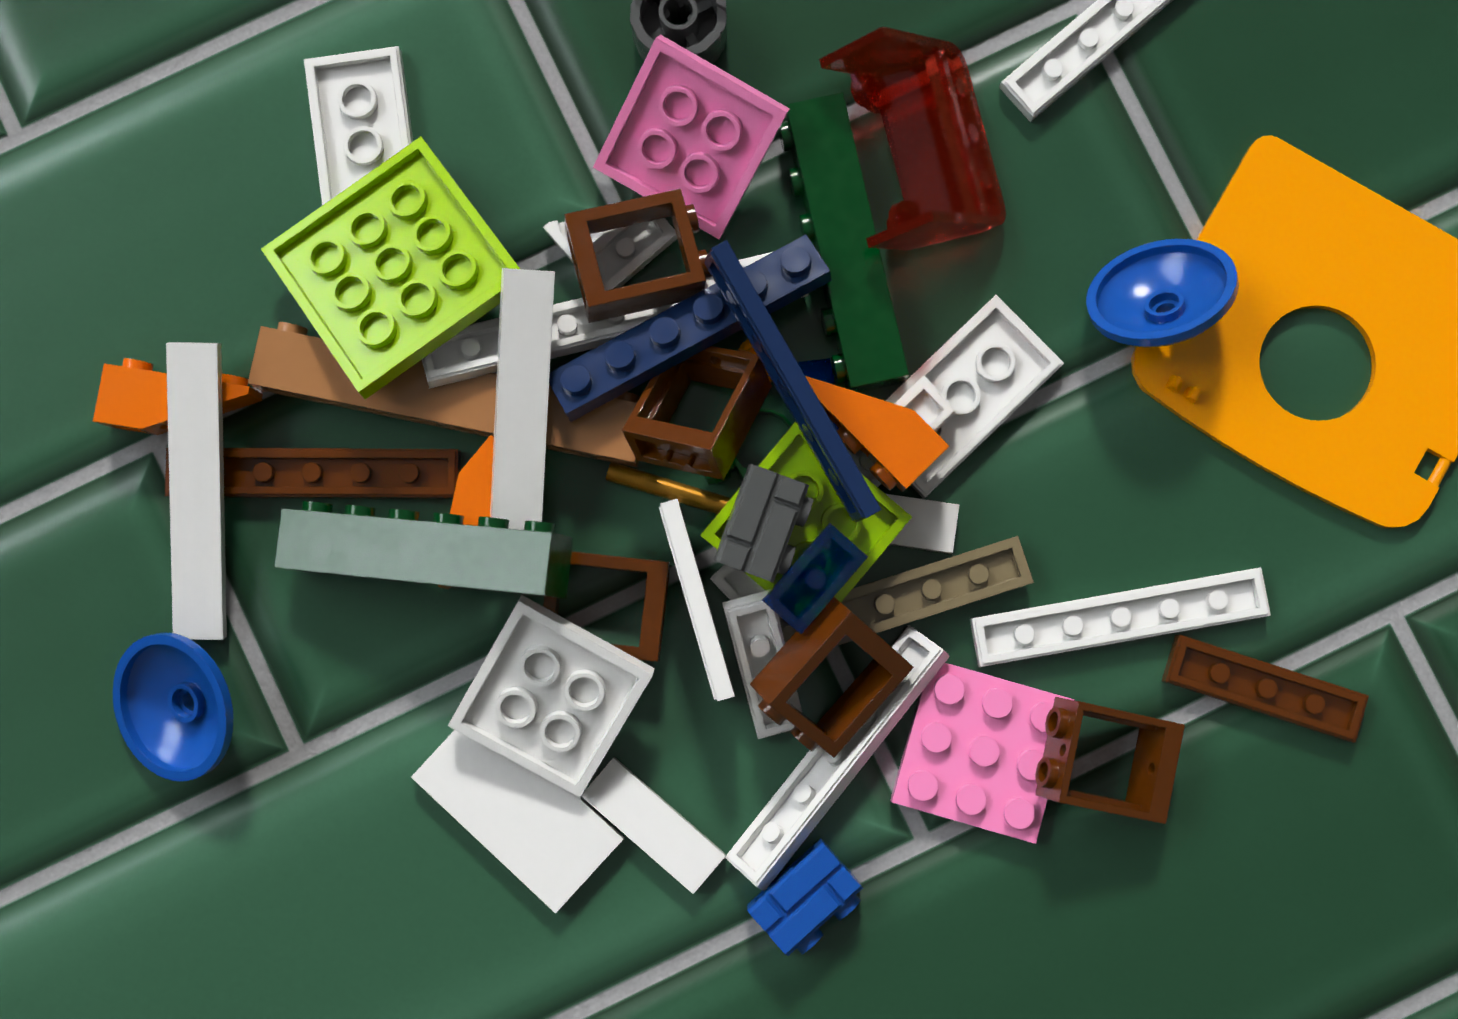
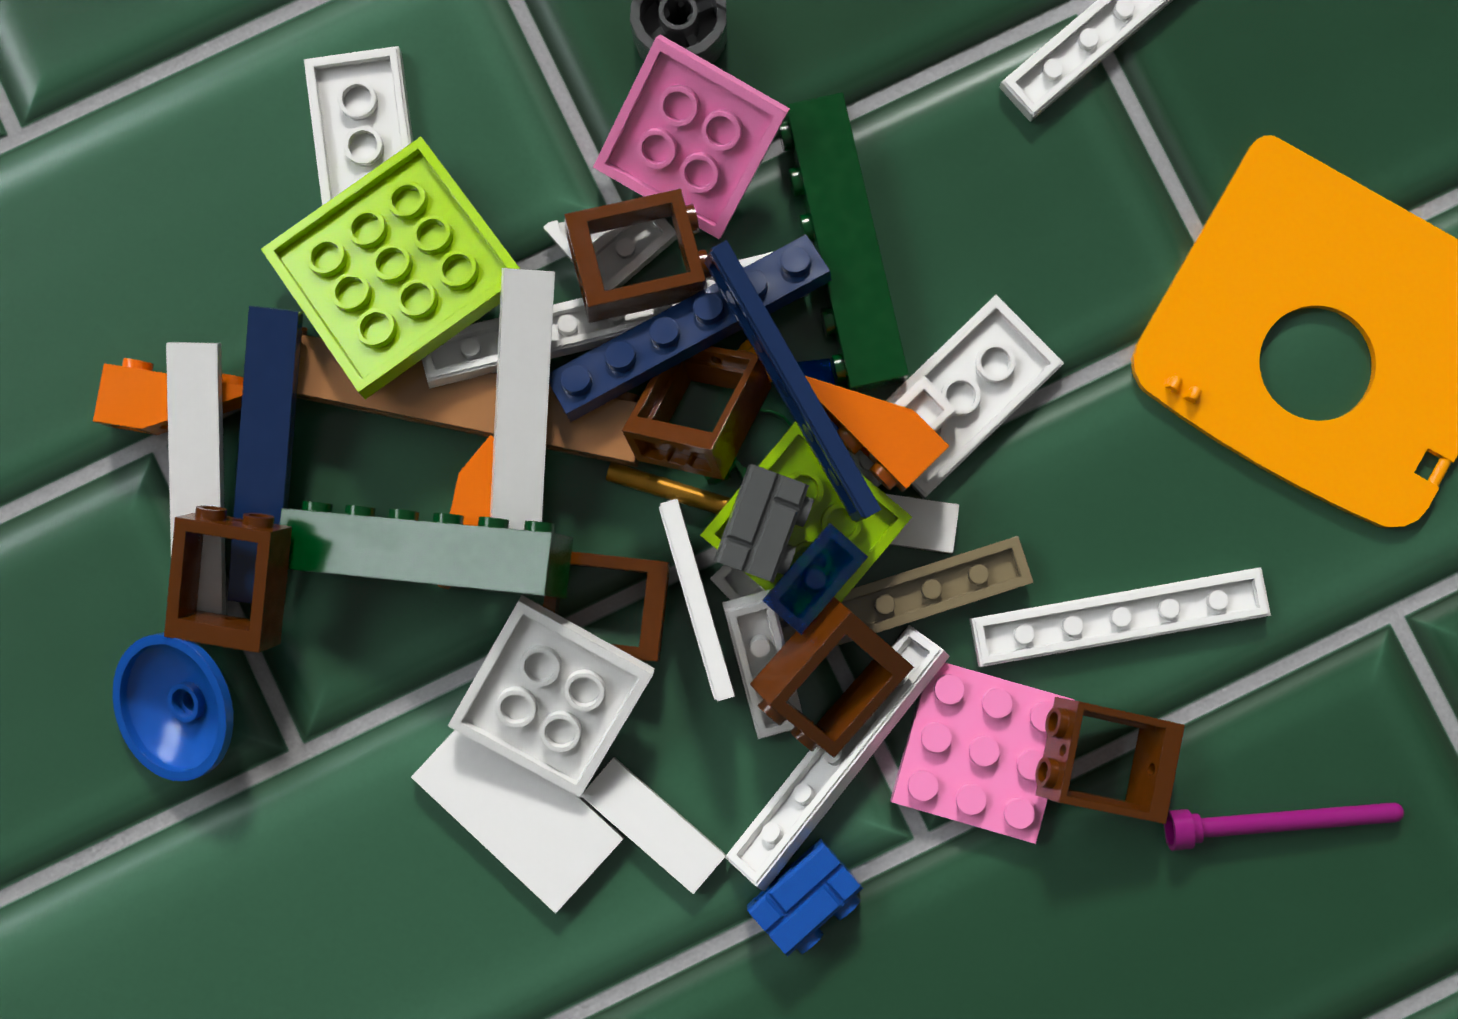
reddish brown tile [165,448,461,499] -> none
clear red windscreen [819,26,1006,250] -> none
blue dish [1086,239,1239,347] -> none
reddish brown tile [1161,634,1369,743] -> none
none -> reddish brown window [164,505,292,653]
none -> dark blue tile [227,306,304,604]
none -> magenta piece [1164,802,1404,851]

